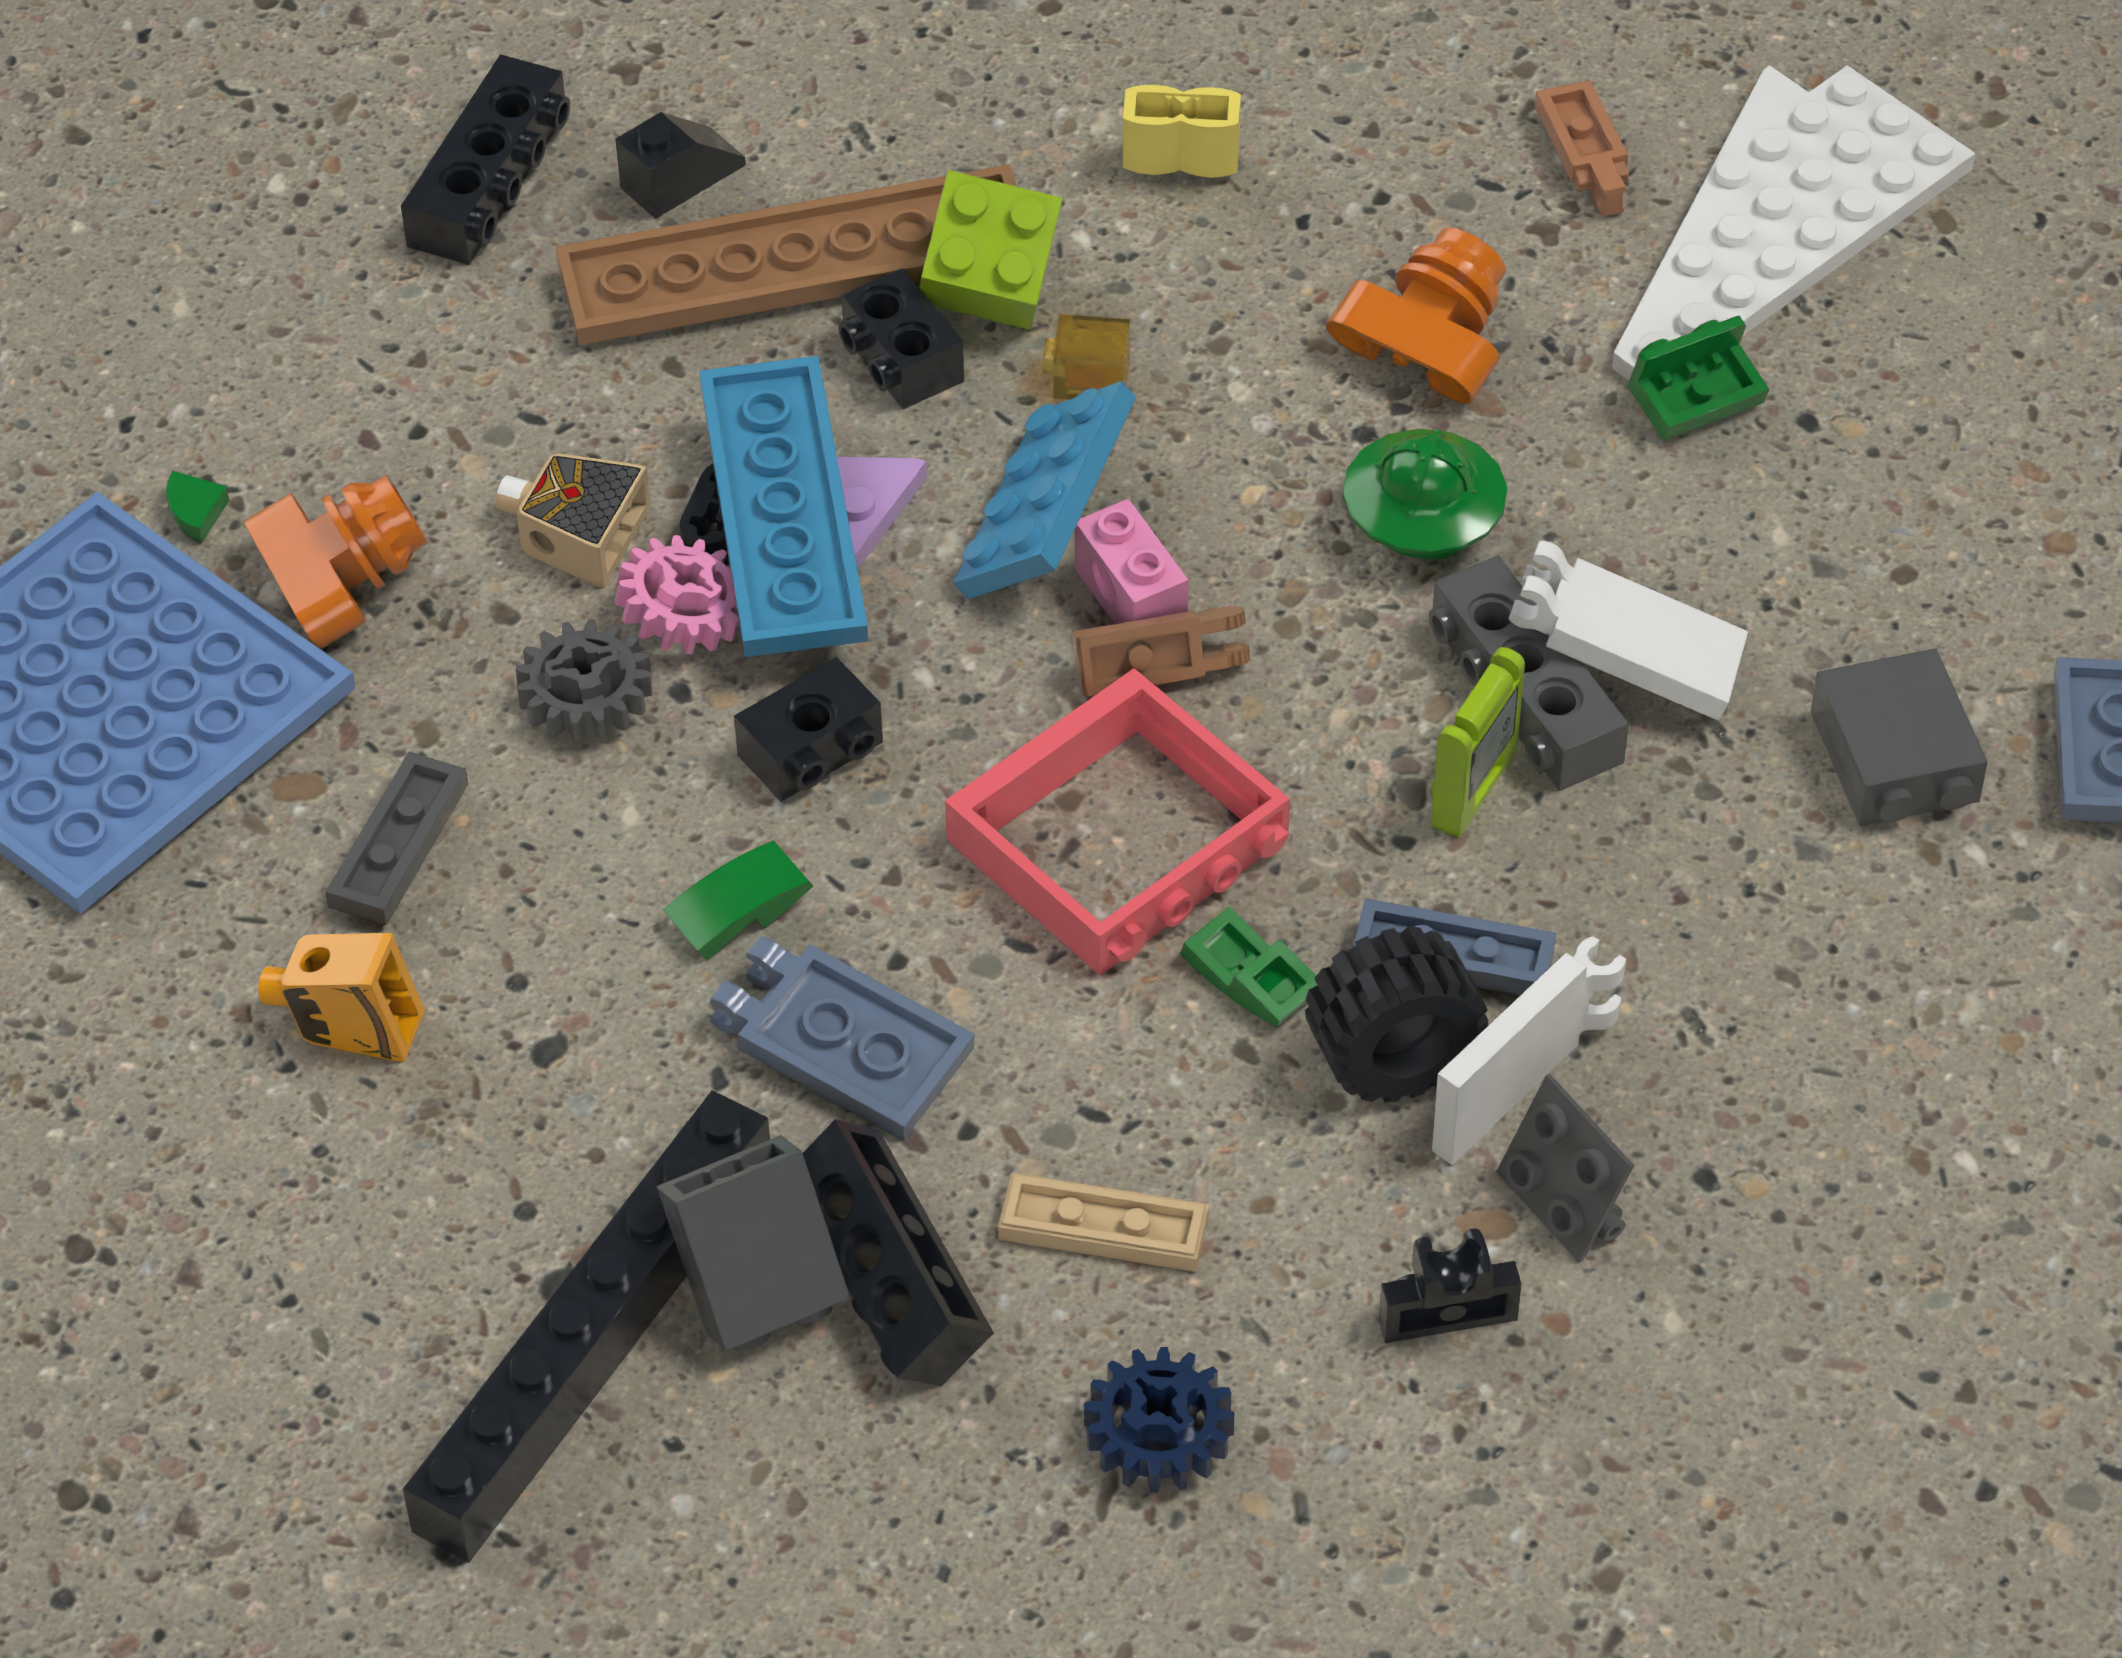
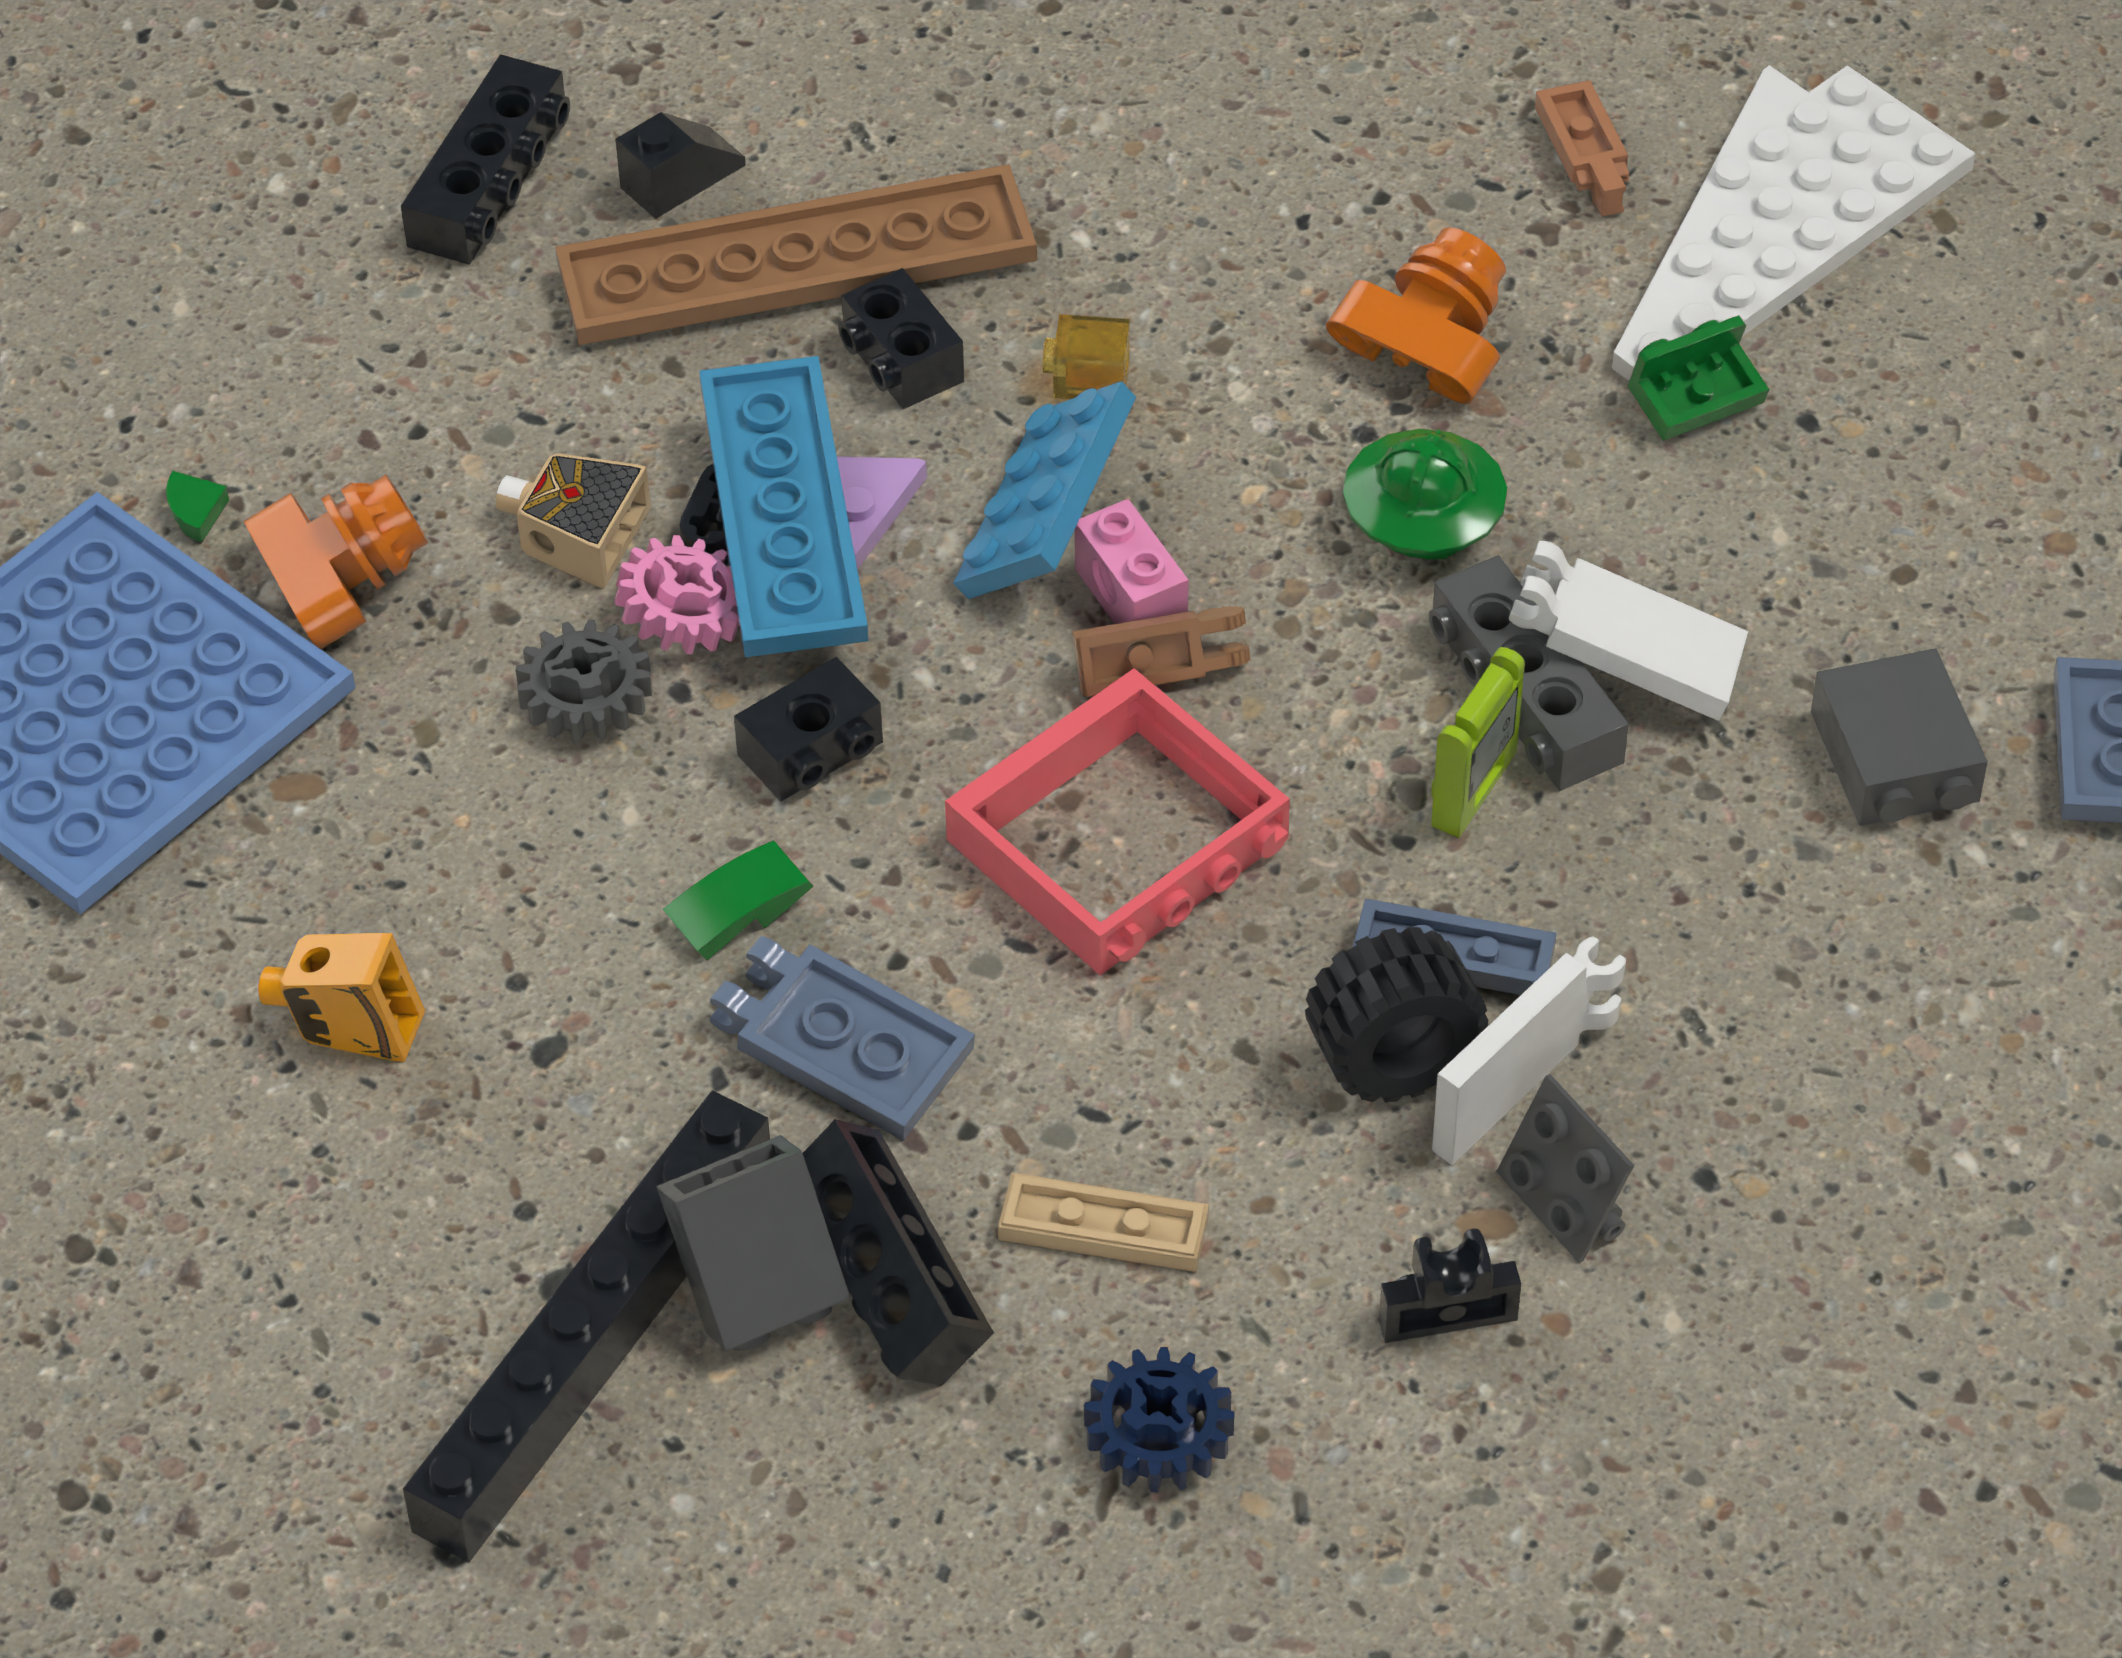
dark grey plate [325,751,468,925] -> none
lime brick [919,170,1063,330] -> none
light yellow brick [1123,85,1241,178] -> none
green slope [1180,906,1317,1027] -> none

